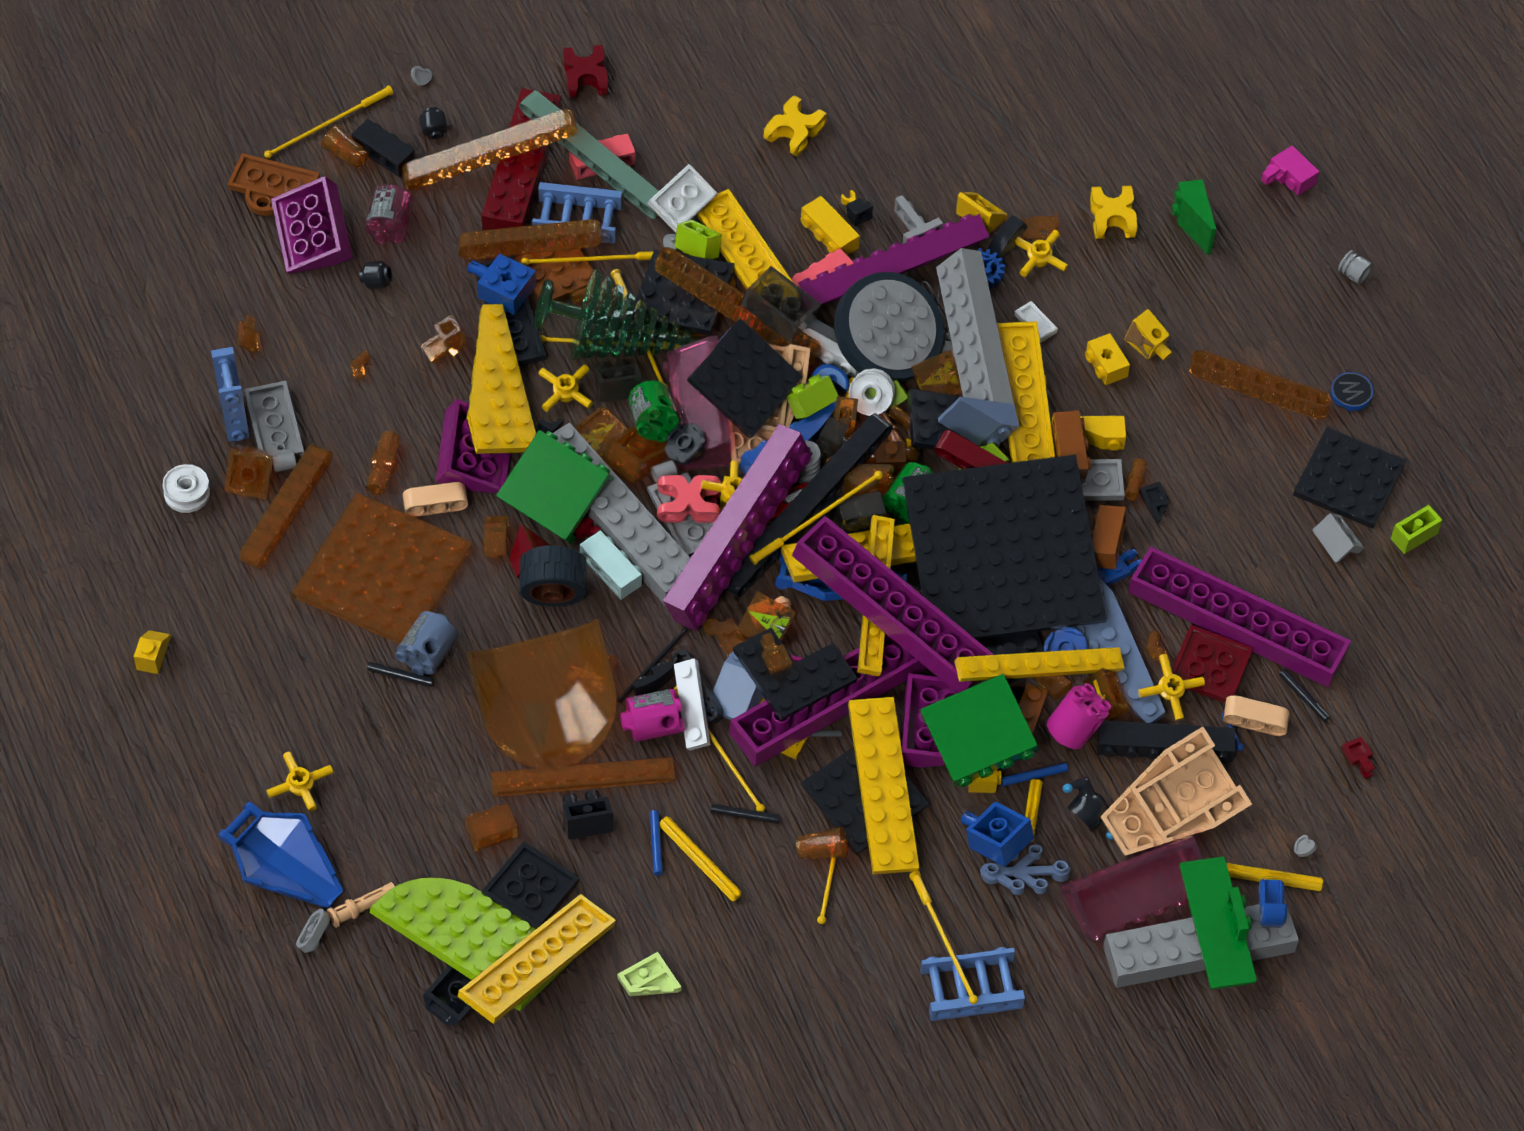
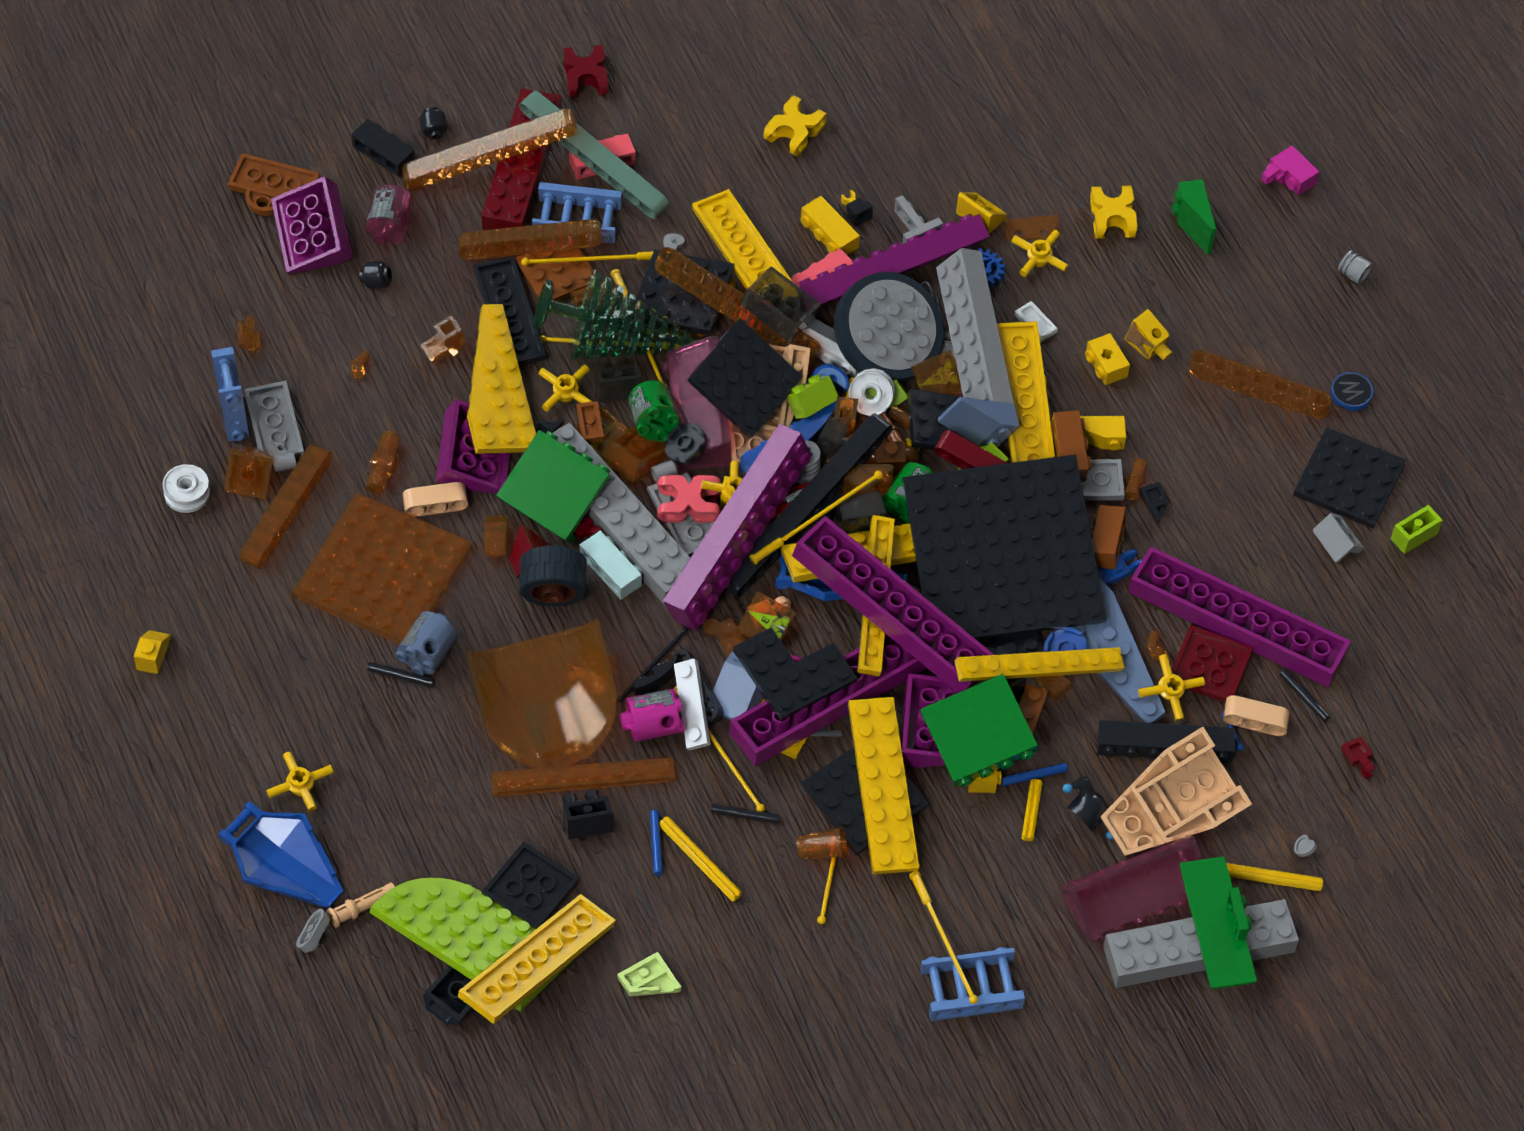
yellow piece [264,85,394,159] -> none
clear orange plant [321,125,368,168] -> none
light grey piece [411,66,432,86] -> none
clear orange brick [464,803,518,852] -> none
blue brick [467,253,536,315] -> none
white tile [647,164,718,233] -> none
lime brick [674,220,722,259] -> none
clear orange plate [760,633,792,674] -> none
blue brick [961,801,1034,867] -> none
sand blue plant [980,844,1070,895] -> none
black slope [988,215,1028,259] -> none
dark pink cylinder [1047,683,1111,749] -> none
clear orange brick [1083,668,1129,721] -> none
blue animal [1258,879,1288,928] -> none
none -> dark orange plate [576,401,604,443]

